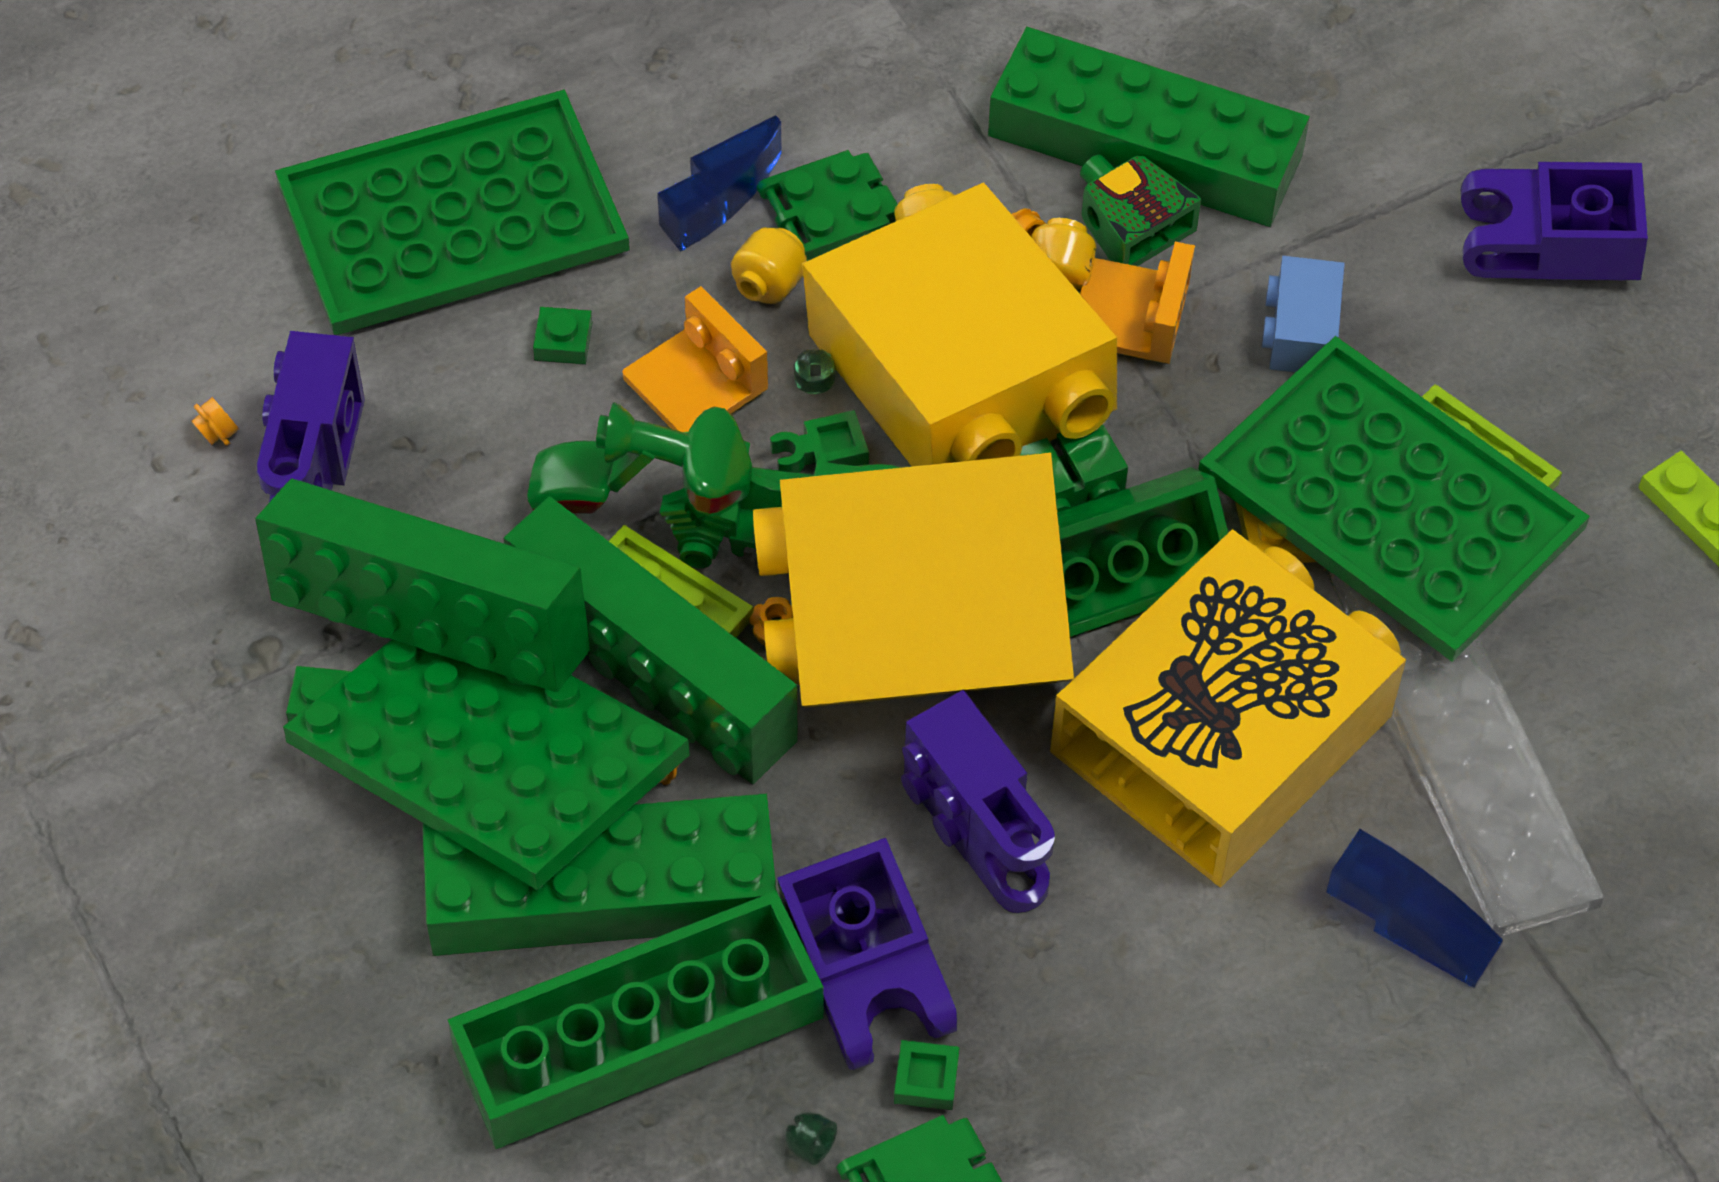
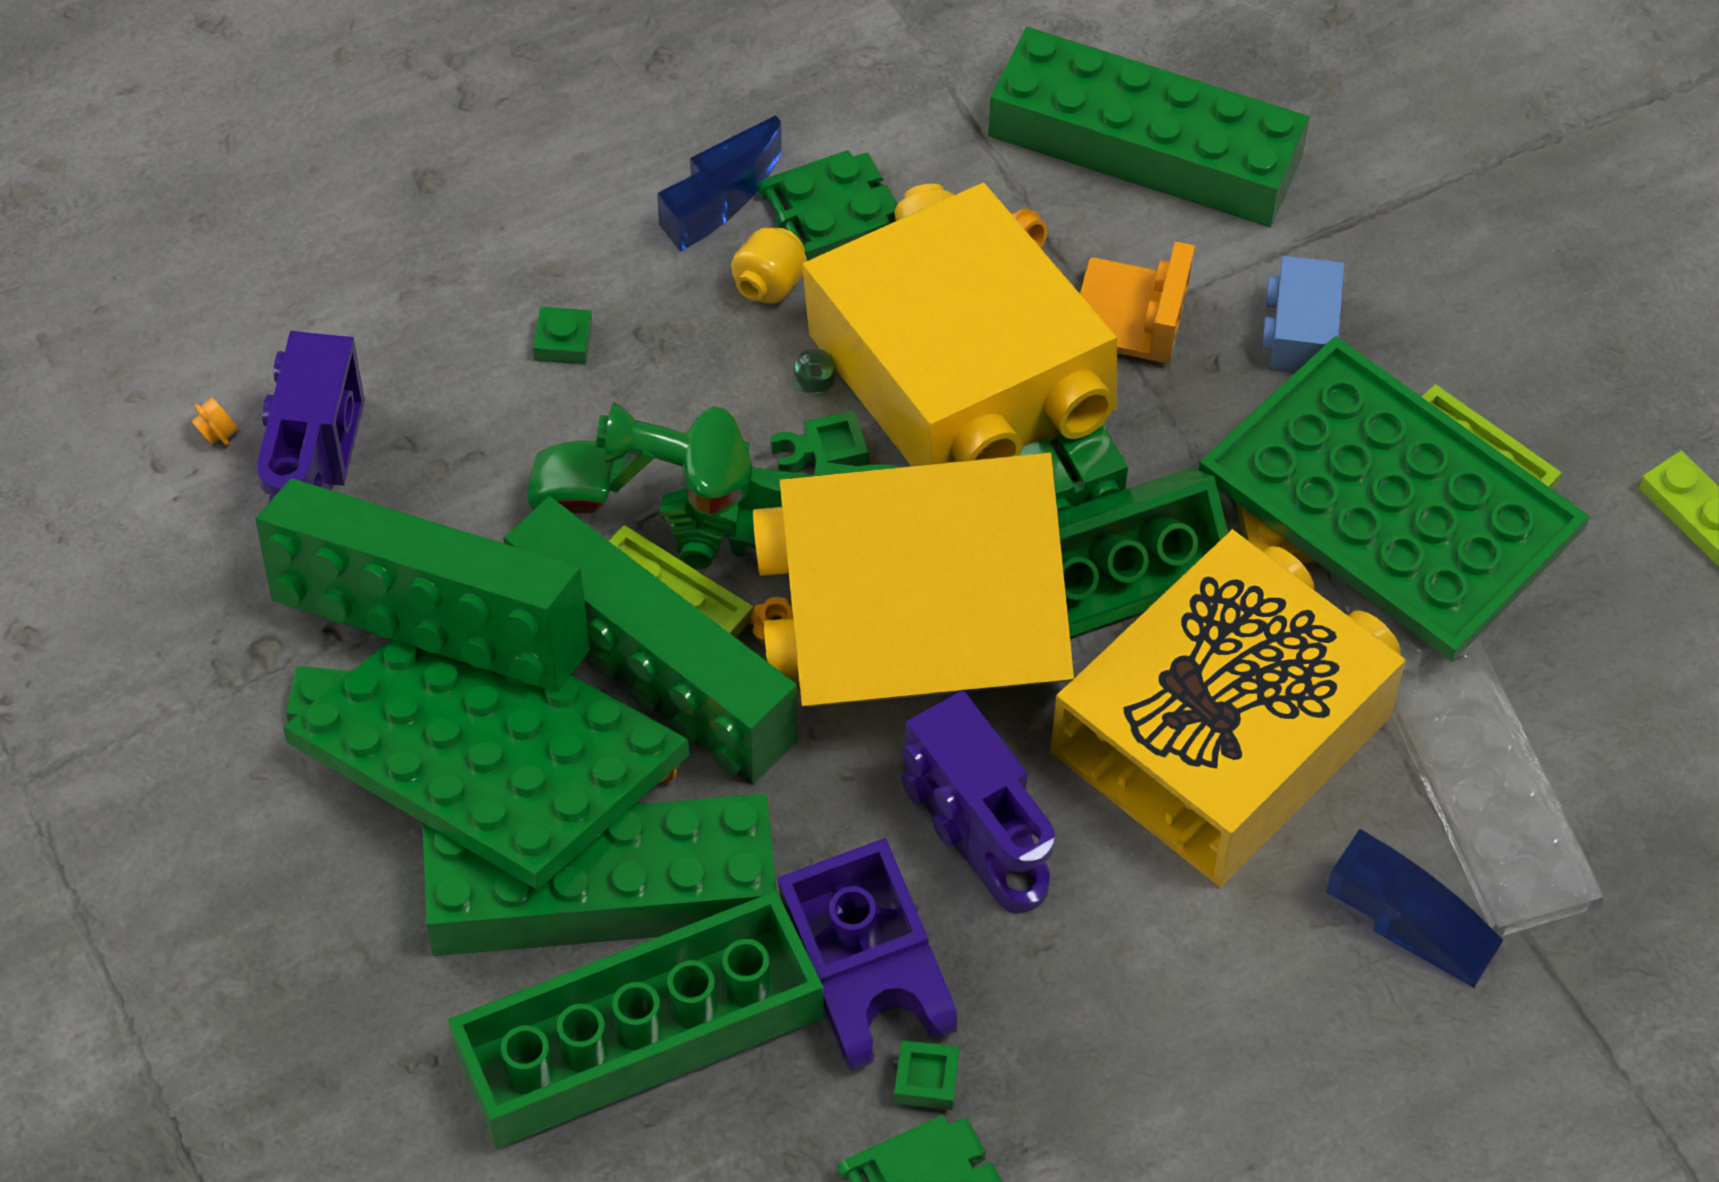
green plate [275,89,630,335] -> none
light orange bracket [622,286,768,432] -> none
clear green hinge [786,1111,837,1165] -> none
yellow head [1031,217,1096,291] -> none
green torso [1080,154,1201,266] -> none
dark purple brick [1460,162,1648,280] -> none

